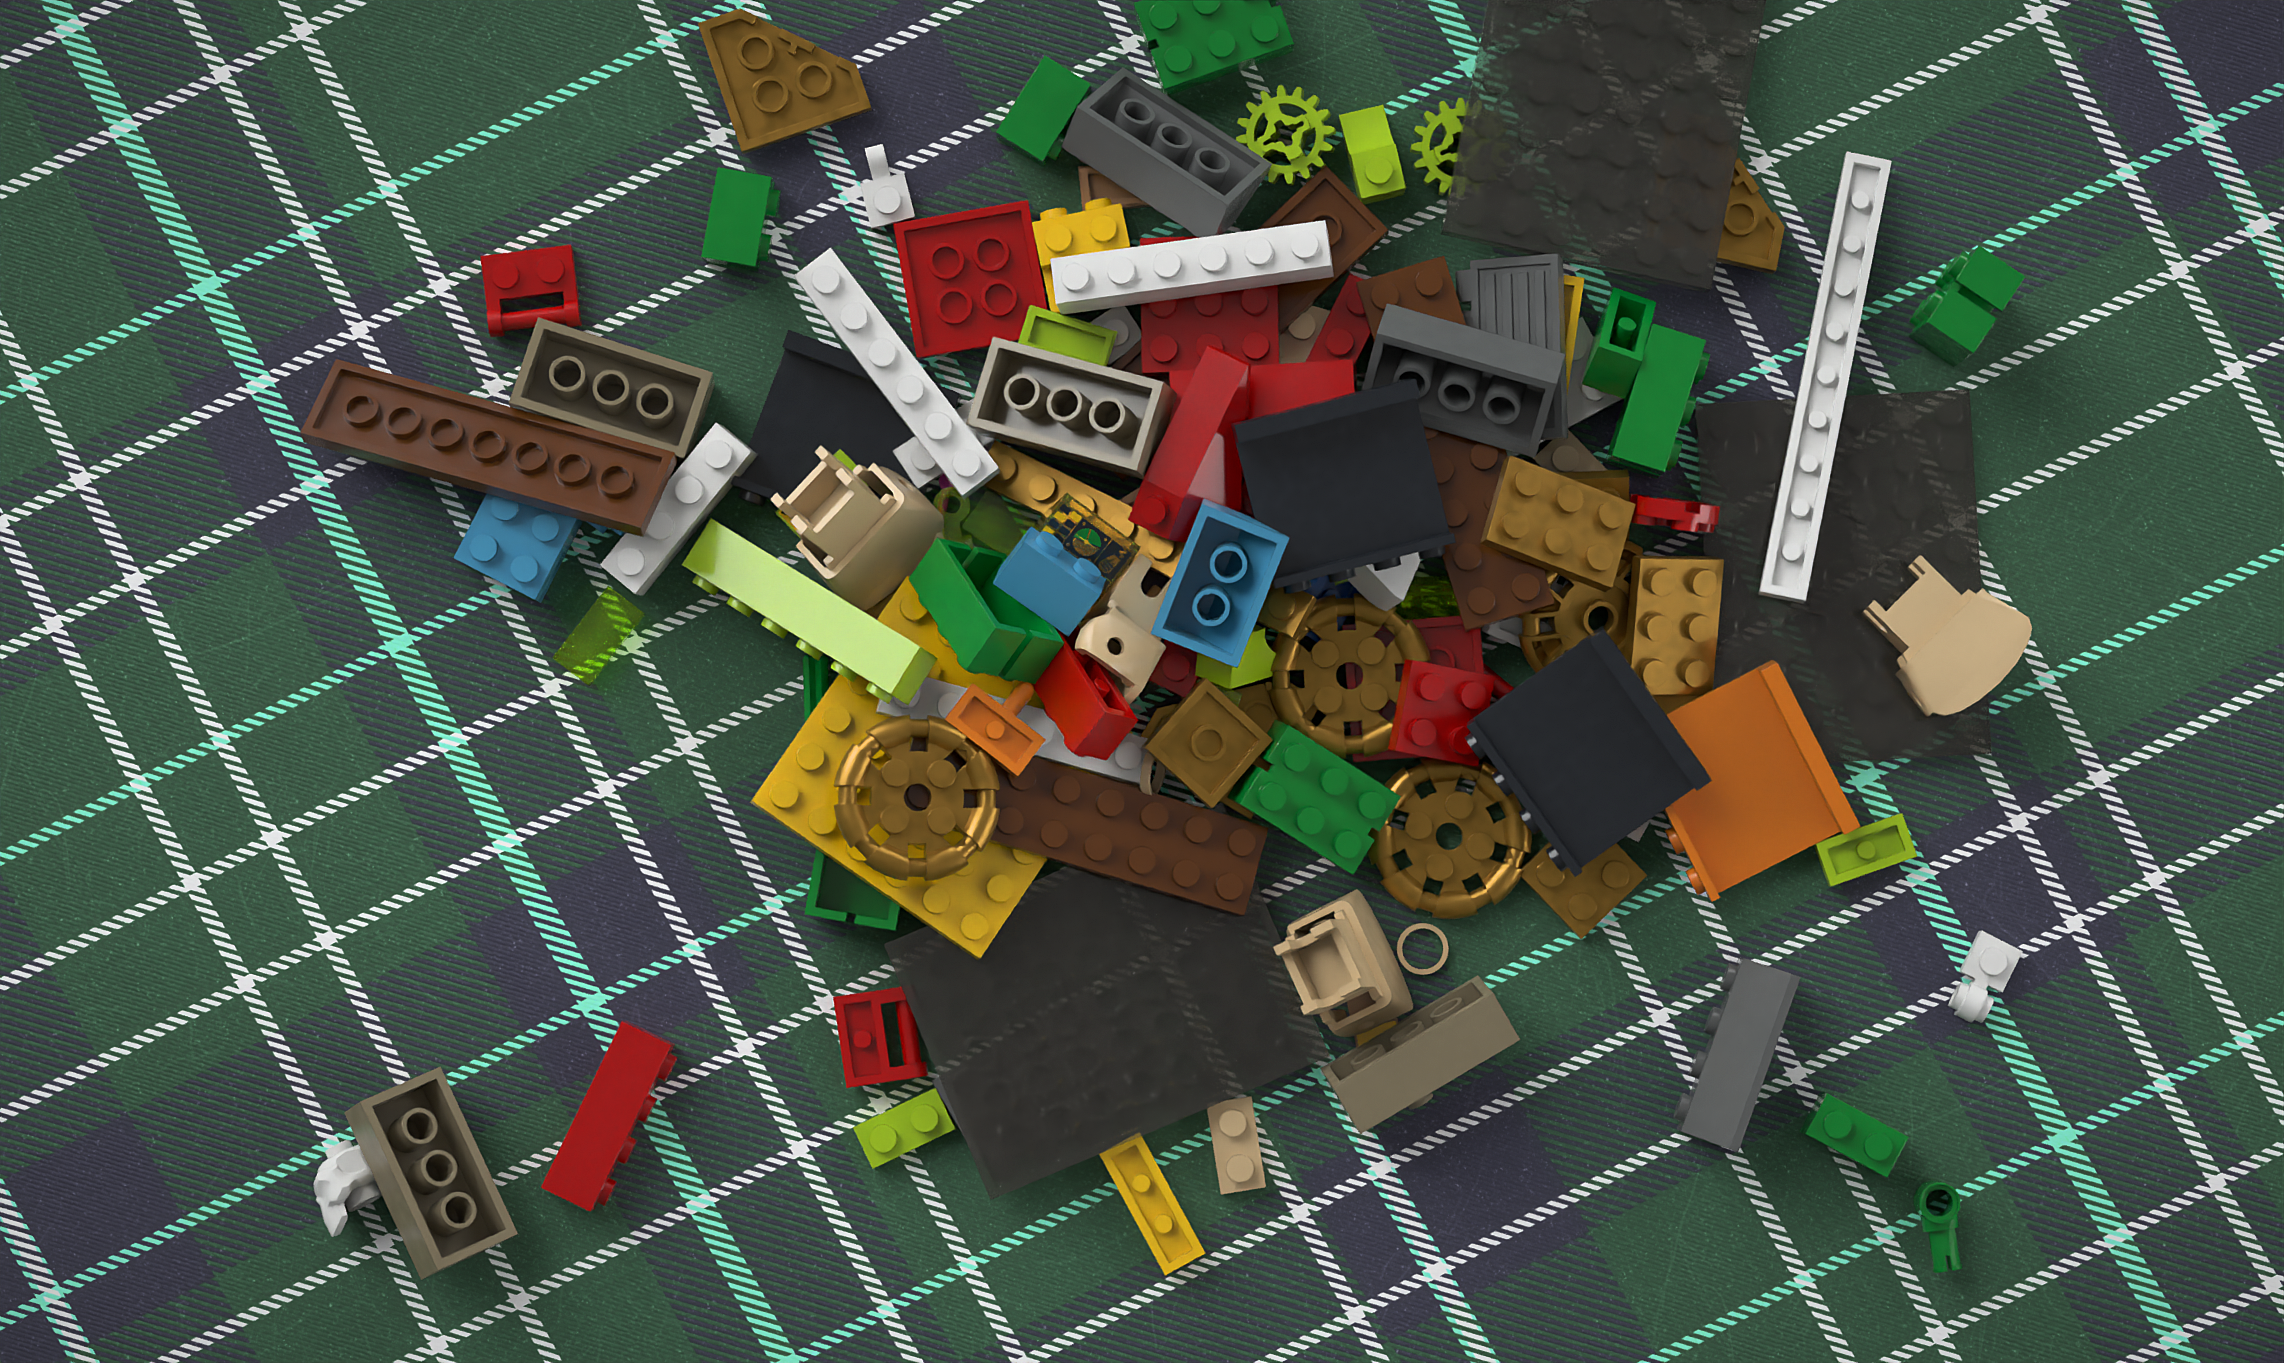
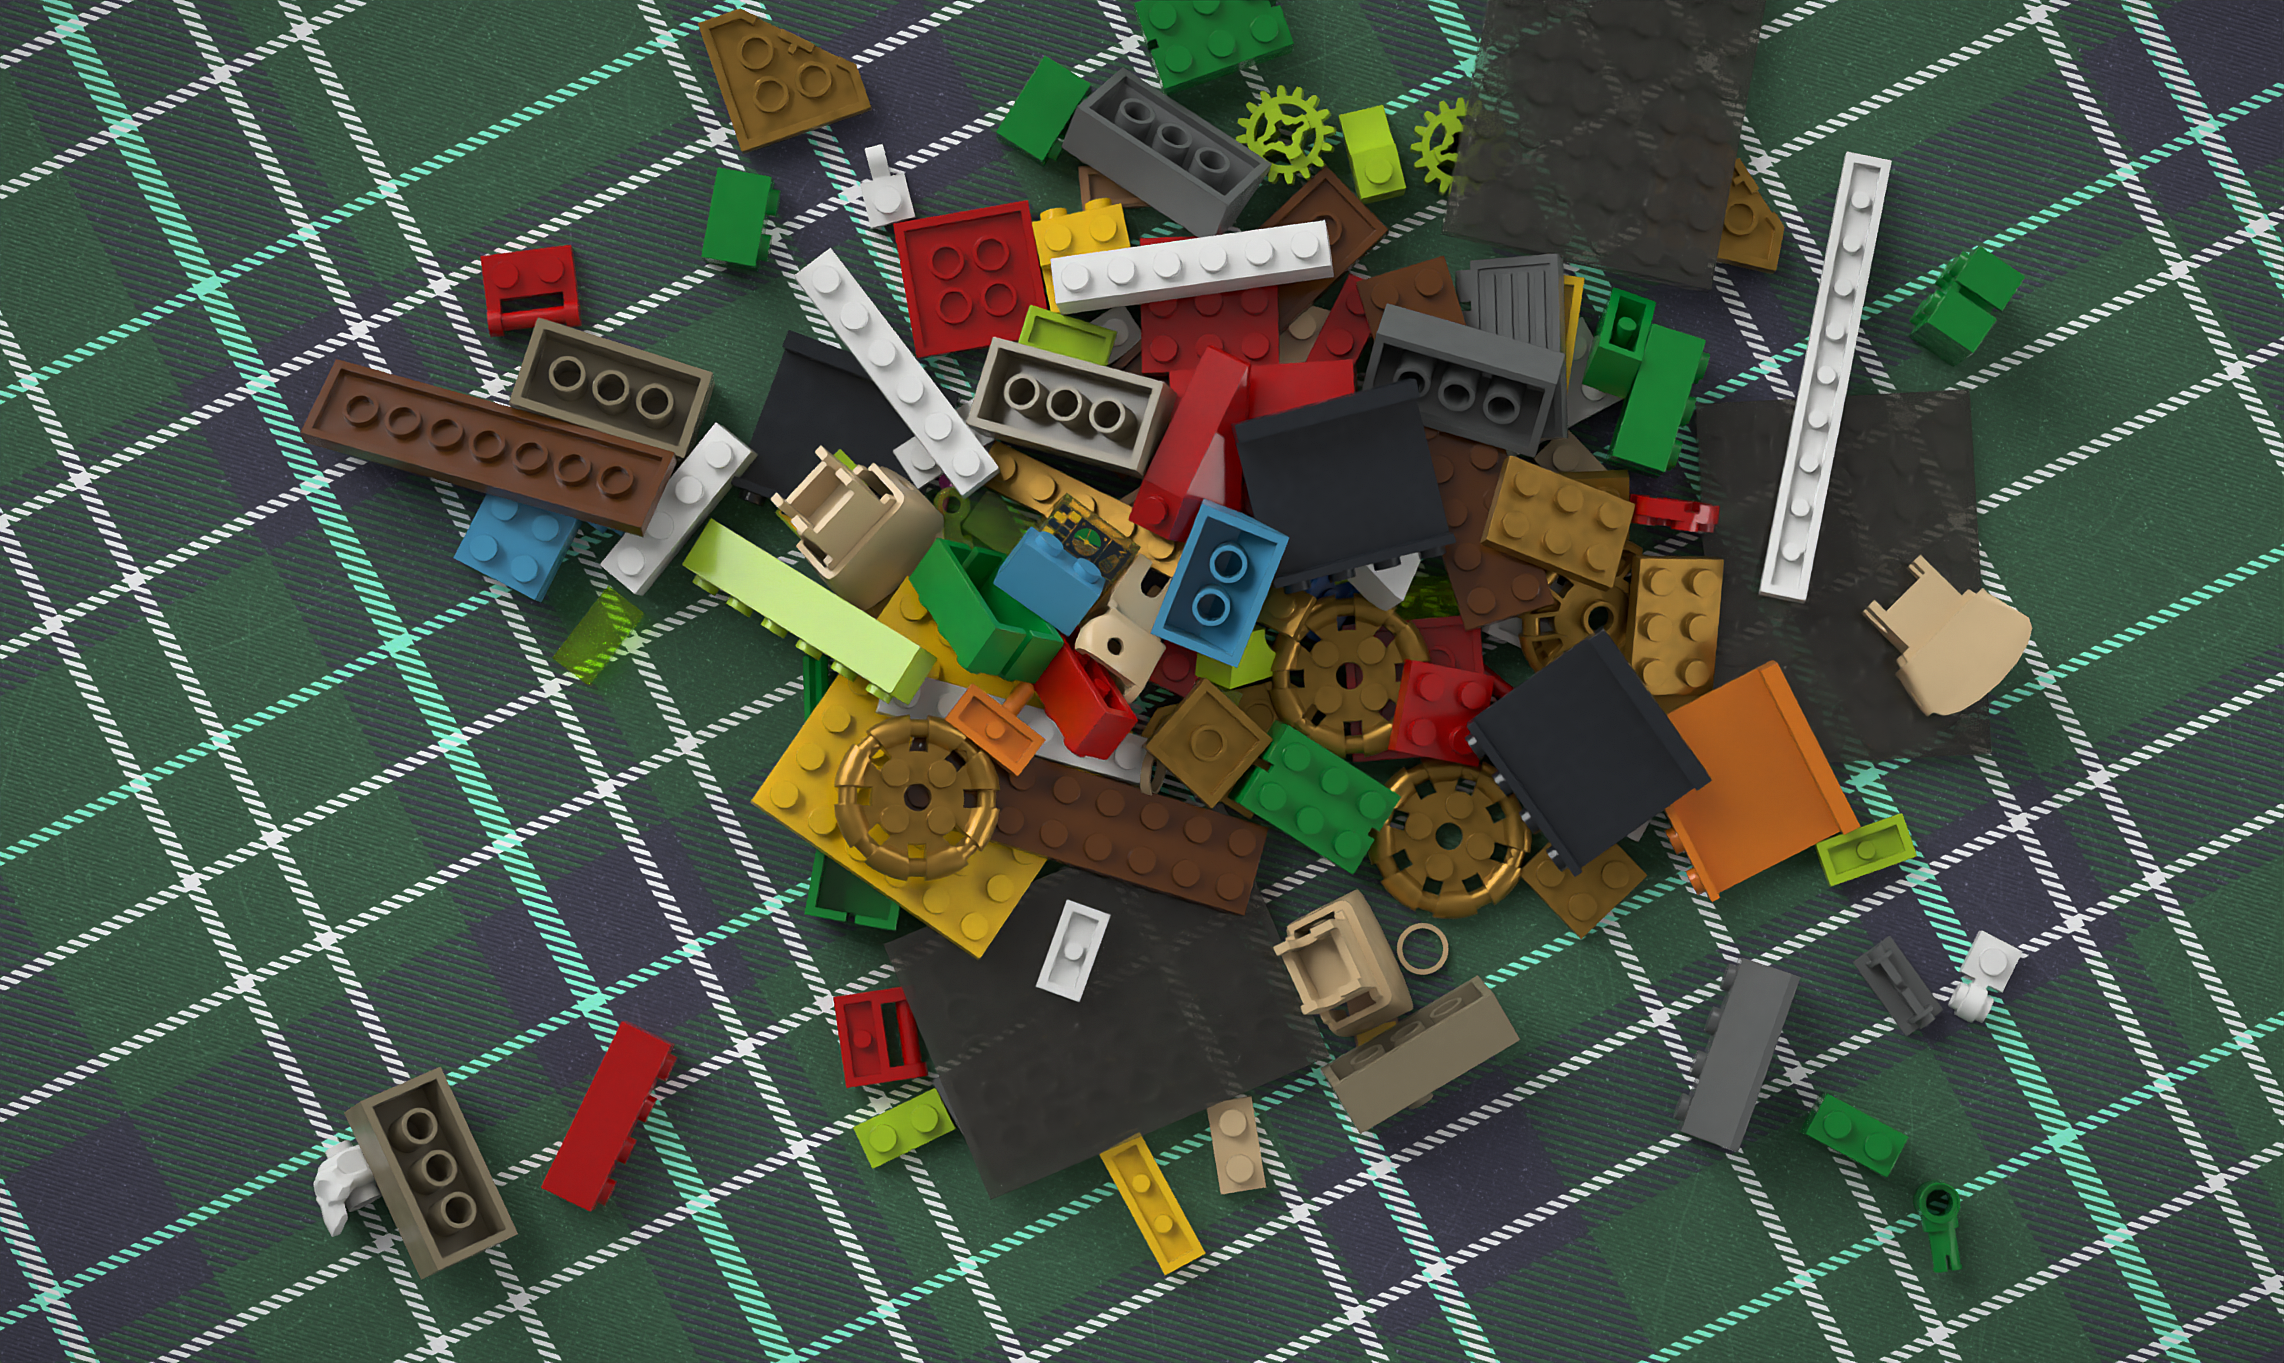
none -> white plate [1036,899,1111,1002]
none -> dark grey hinge [1853,935,1943,1037]

